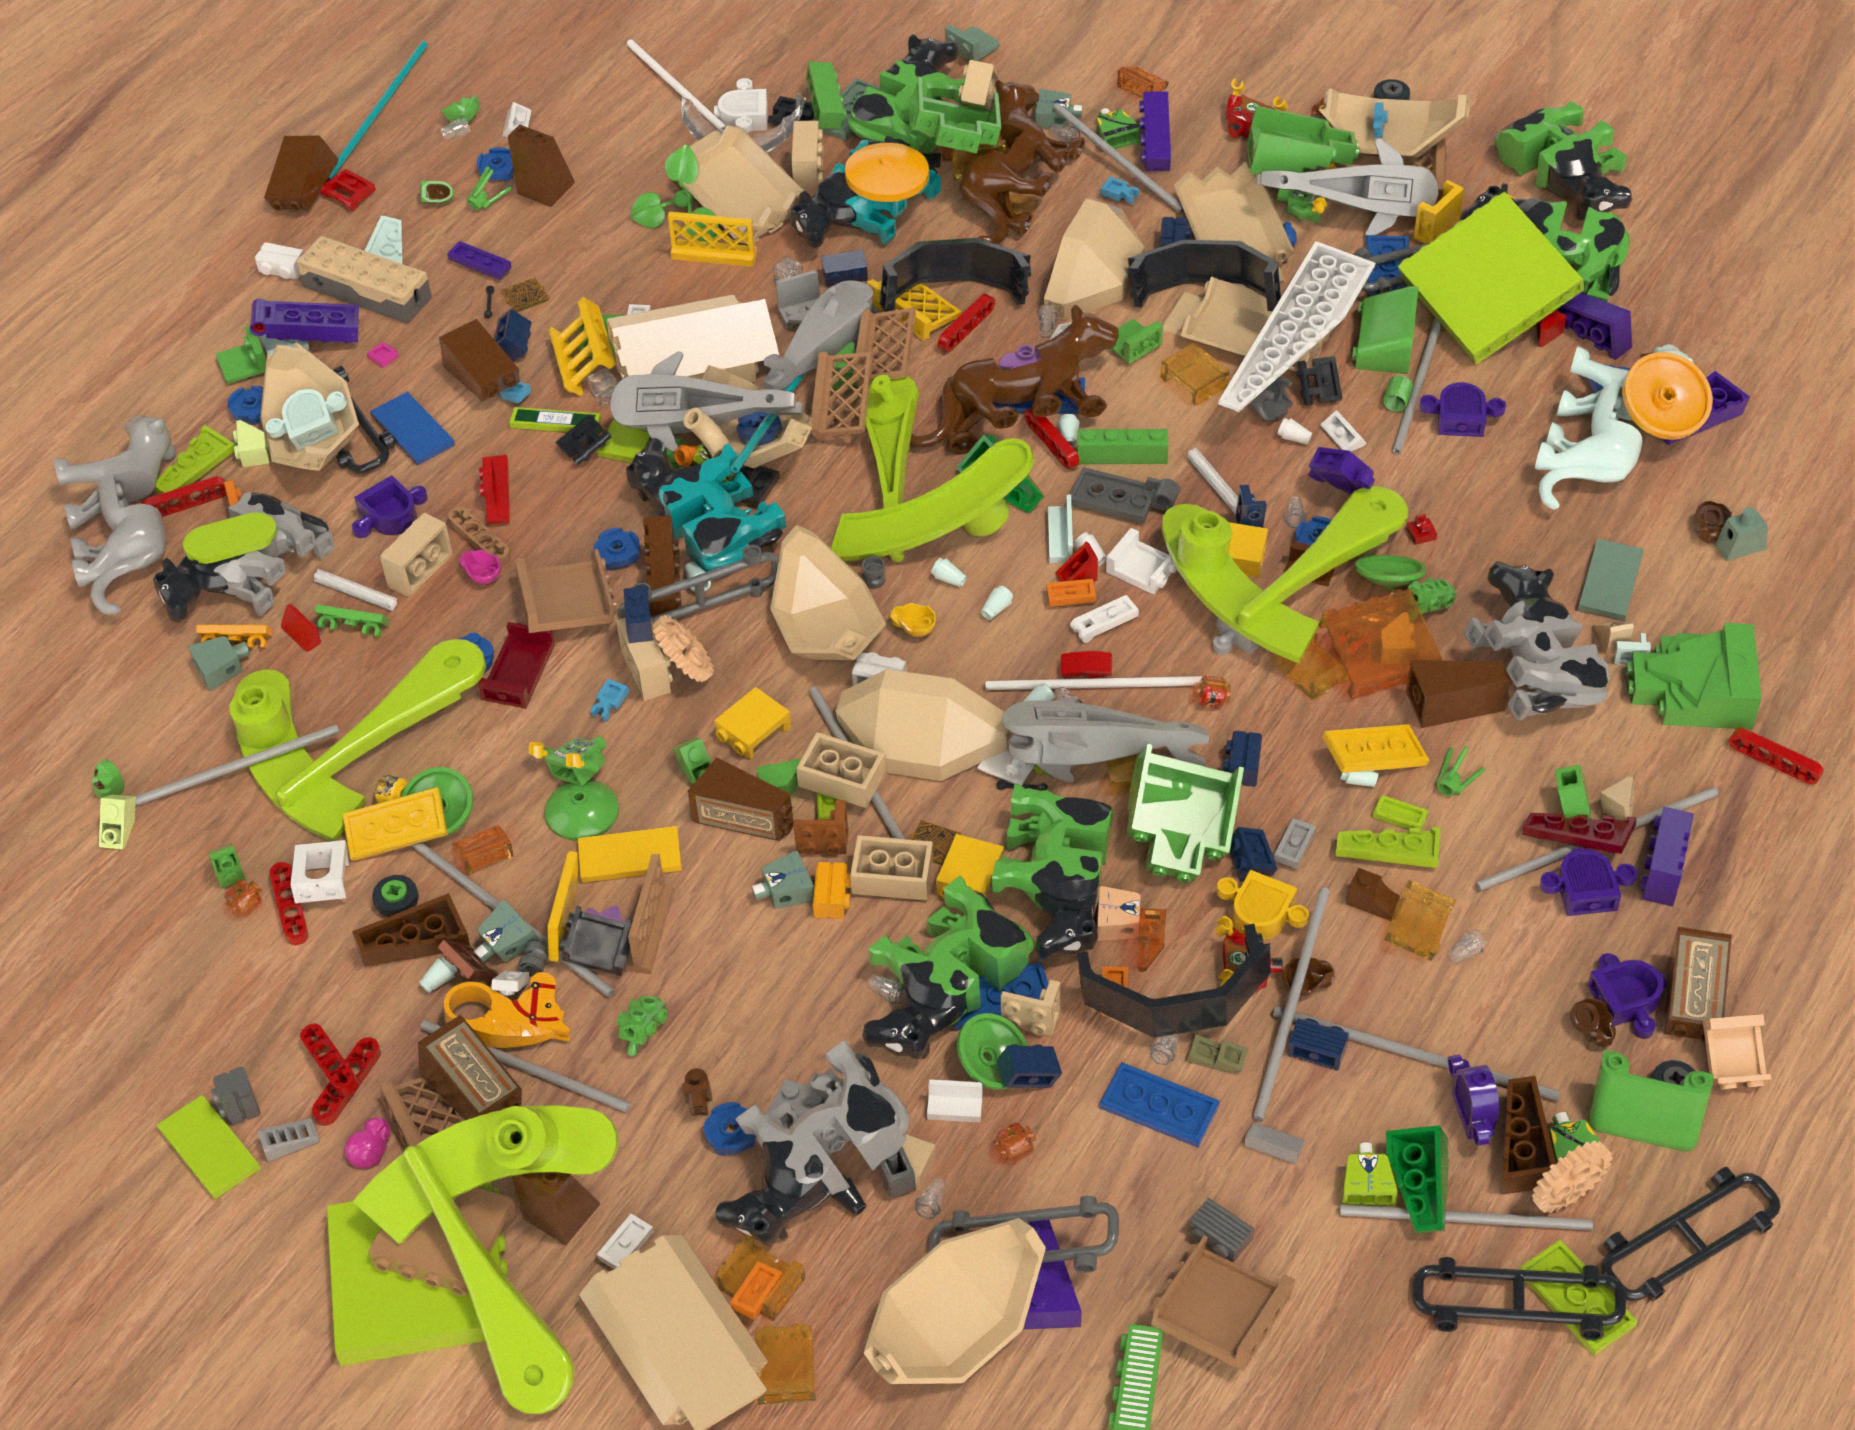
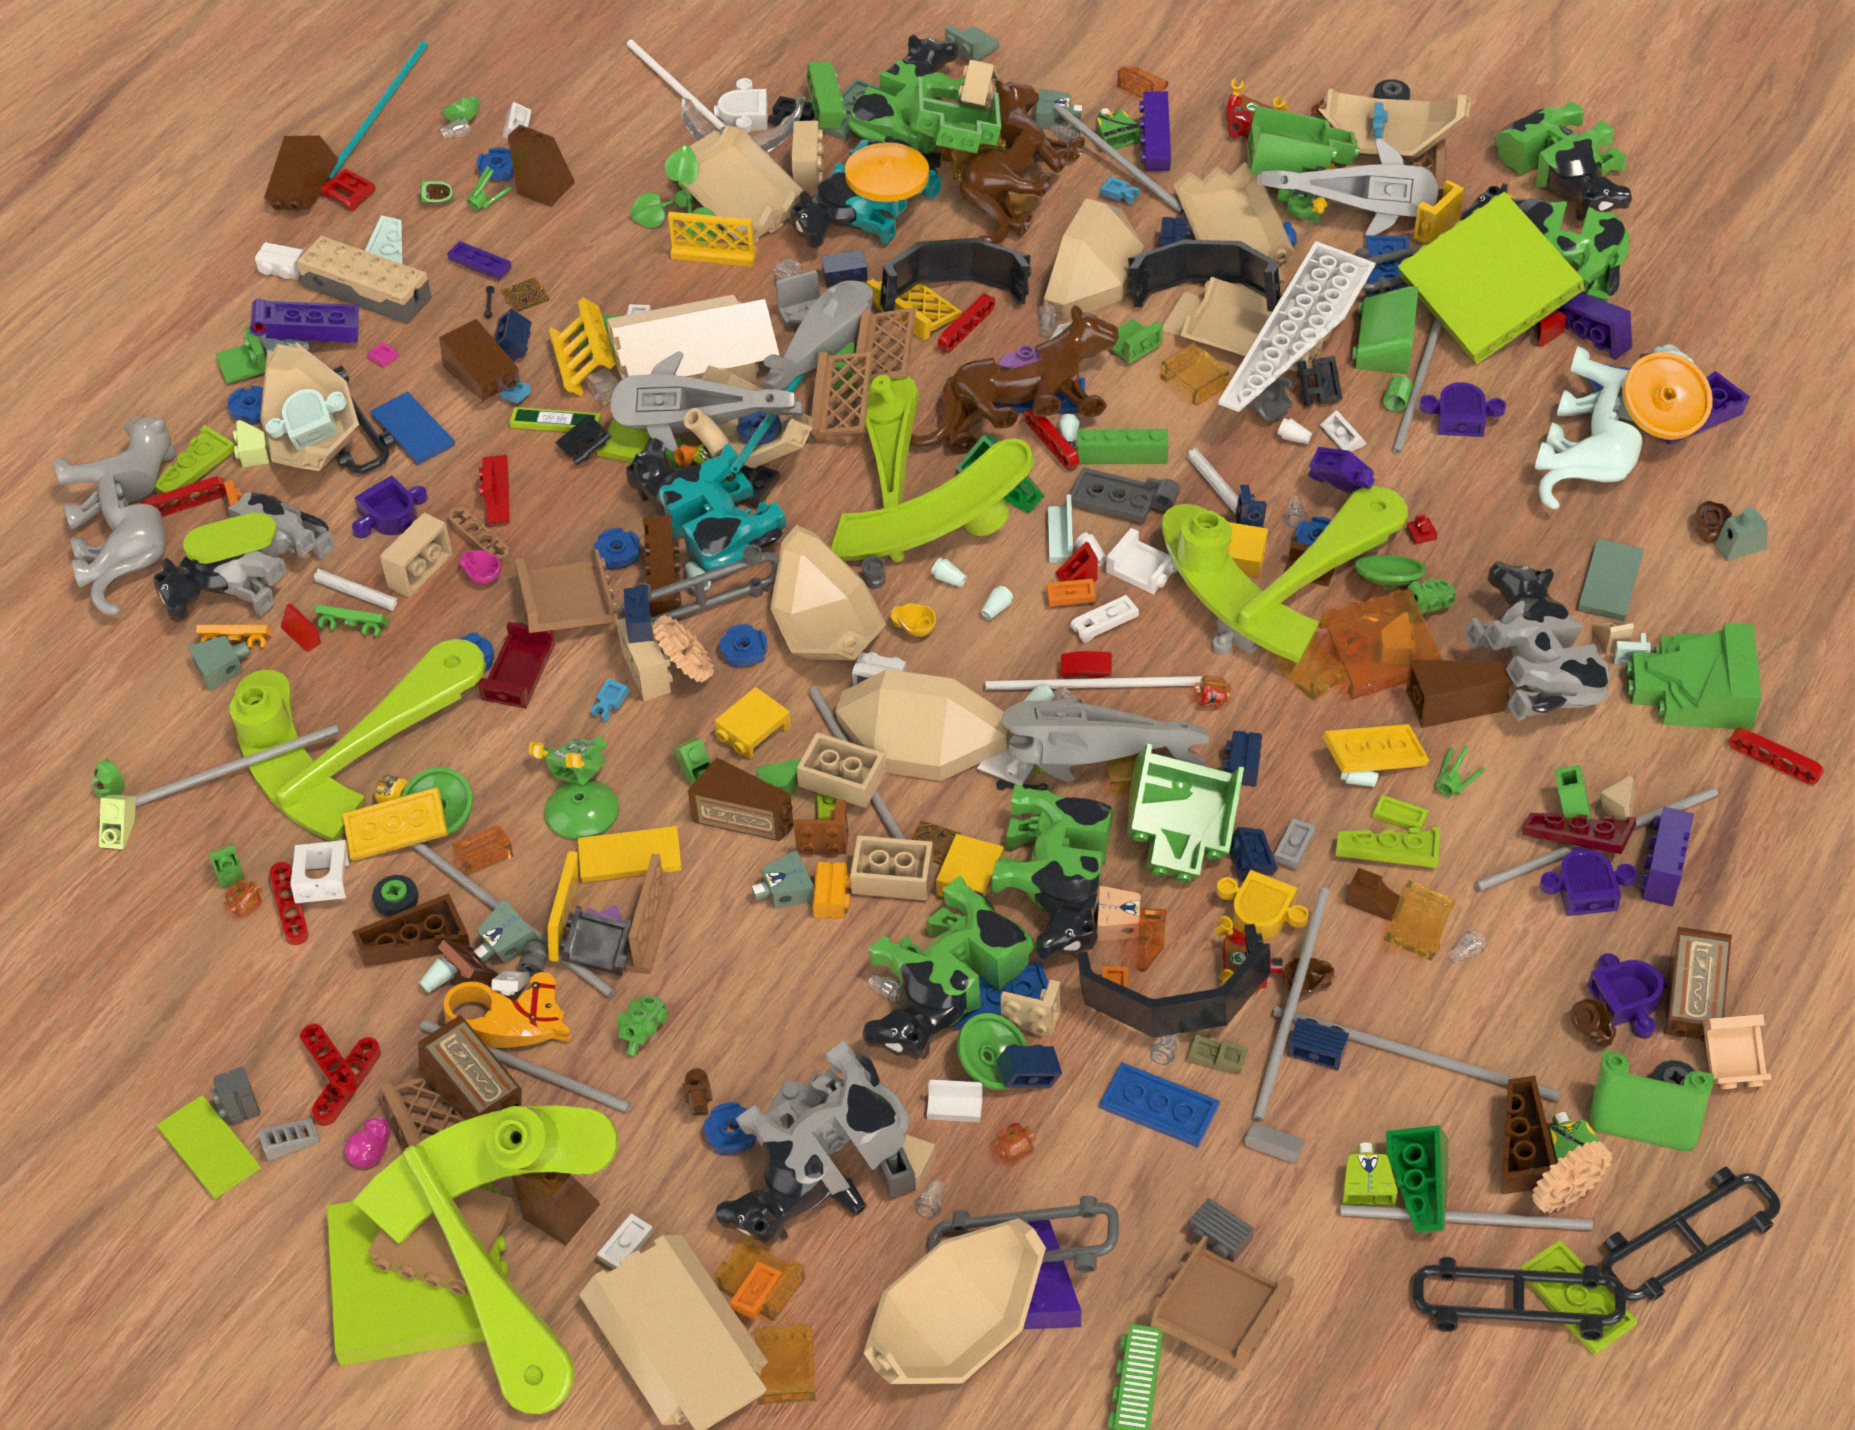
dark purple piece [1447,1054,1499,1146] -> none
none -> blue plate [719,624,767,668]

